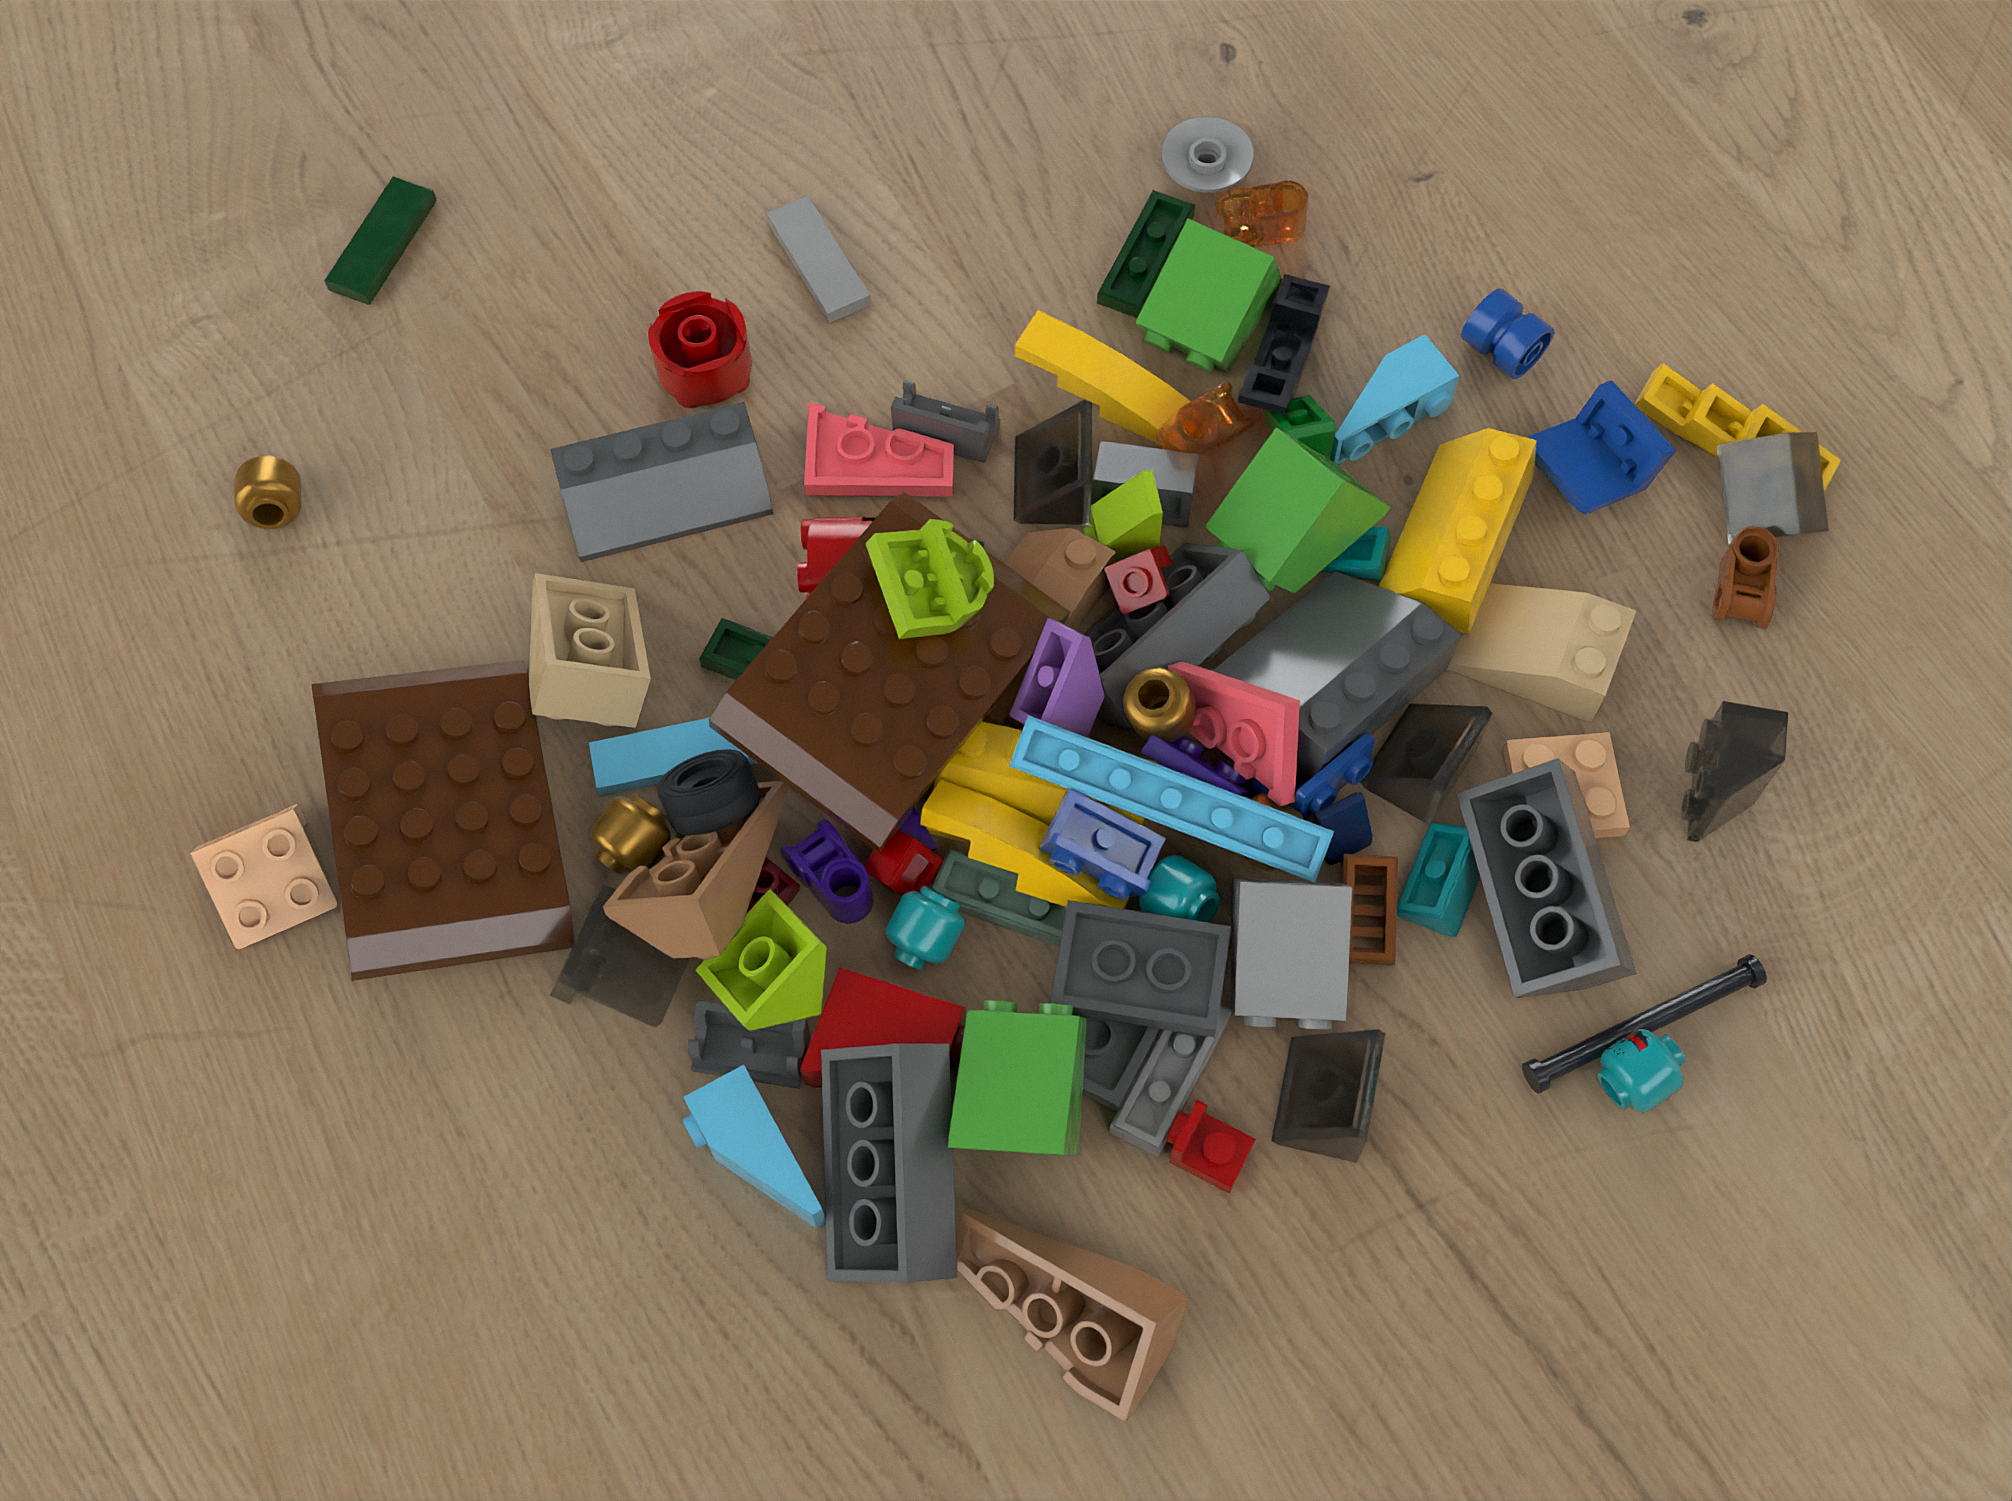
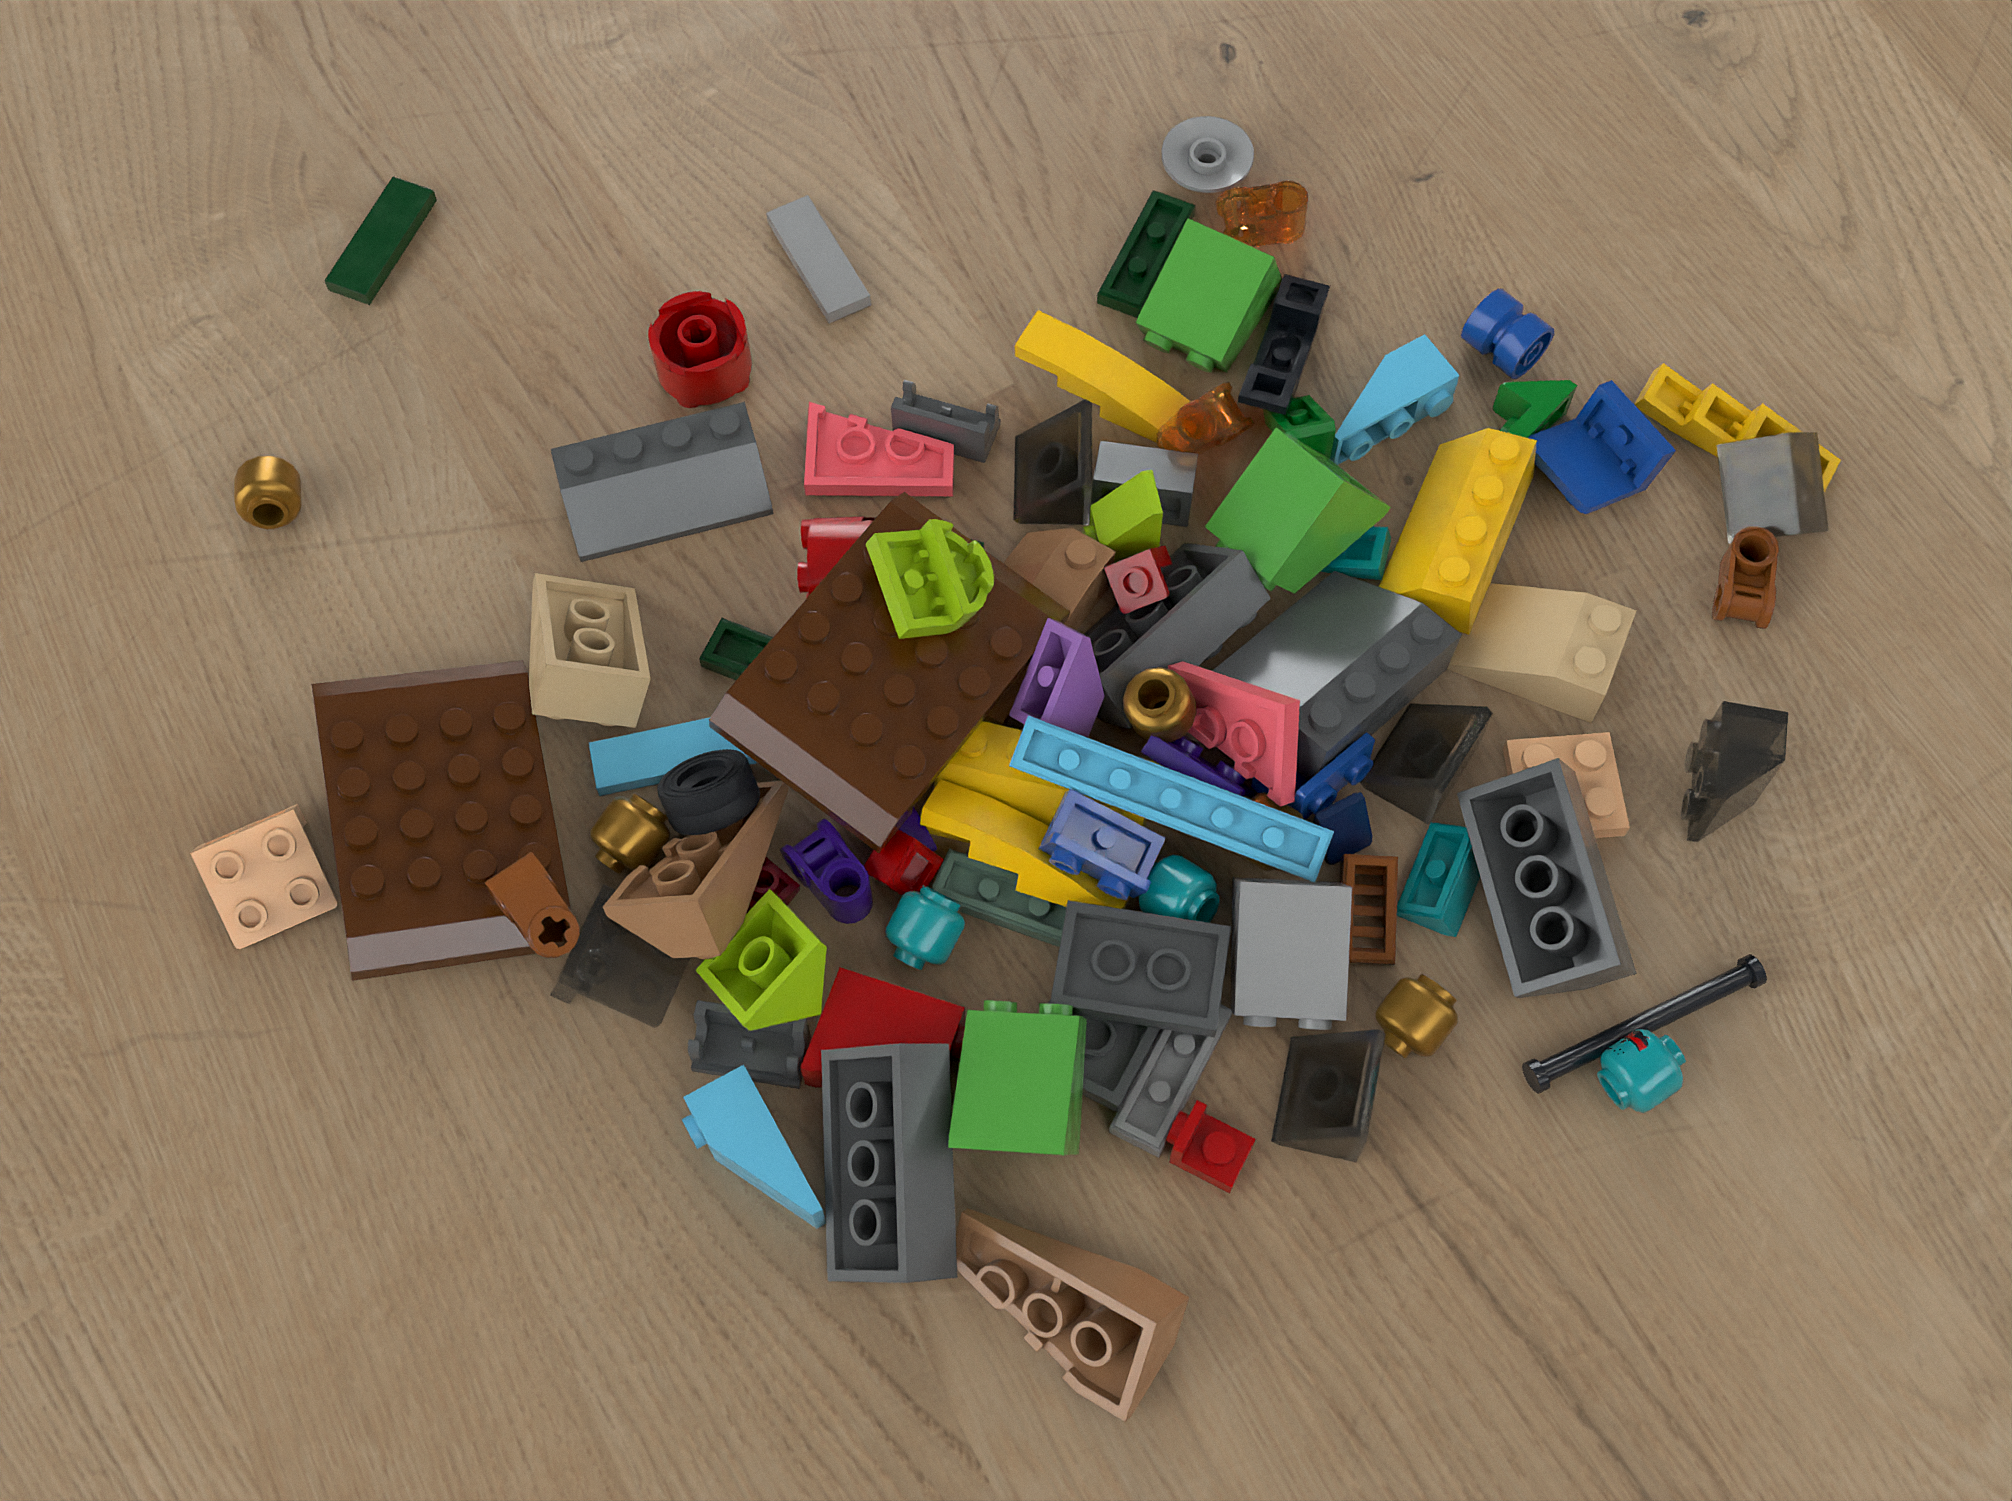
none -> dark orange piece [484,851,579,958]
none -> pearl gold head [1375,974,1458,1059]
none -> green slope [1492,380,1577,438]

